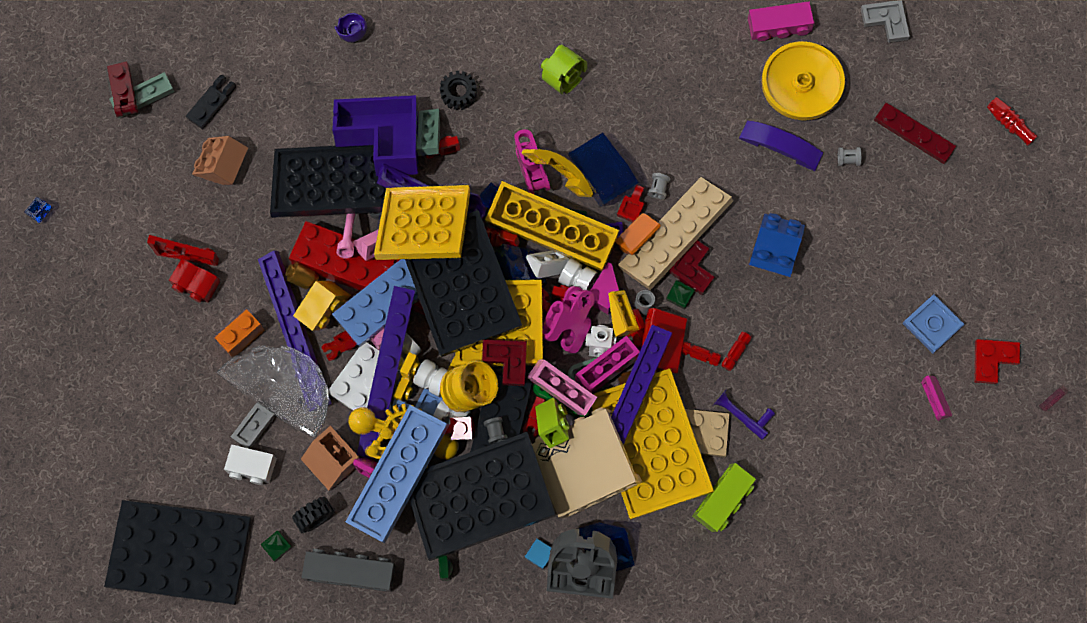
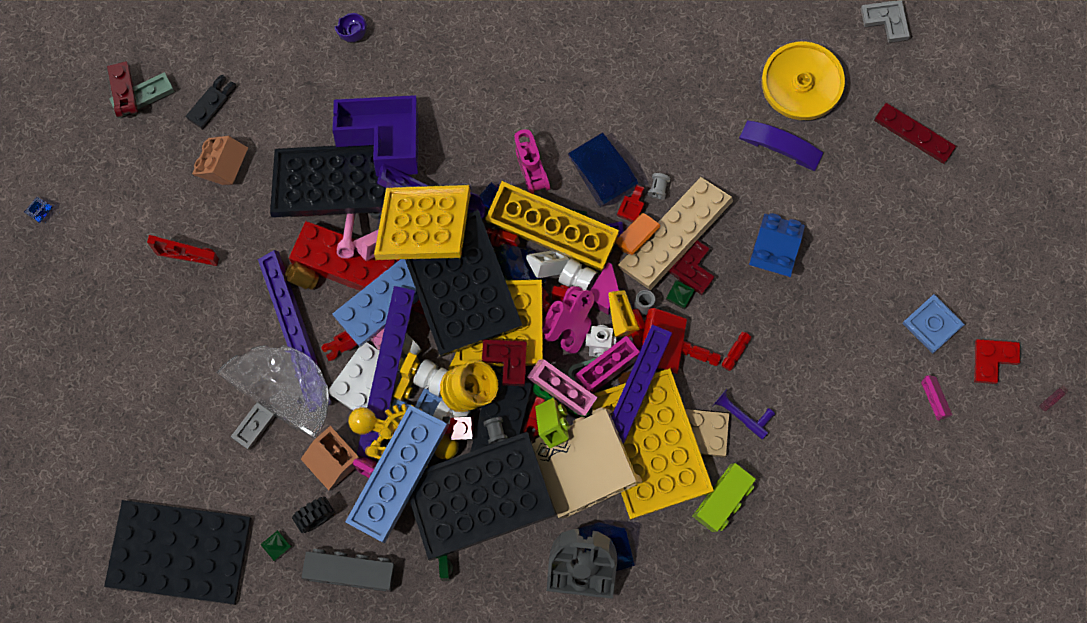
red brick [169,259,220,303] -> none
orange brick [214,309,265,358] -> none
white piece [224,444,277,485] -> none
yellow brick [293,281,351,331] -> none
sand green plate [417,109,441,156] -> none
red plate [426,136,460,159] -> none
black tyre [440,71,477,110] -> none
yellow slope [521,149,593,197] -> none
dark azure tile [525,538,551,569] -> none
lime brick [541,45,587,94] -> none
dark pink brick [748,1,814,41] -> none
light grey bush [838,147,861,166] -> none
red hinge [987,97,1038,146] -> none

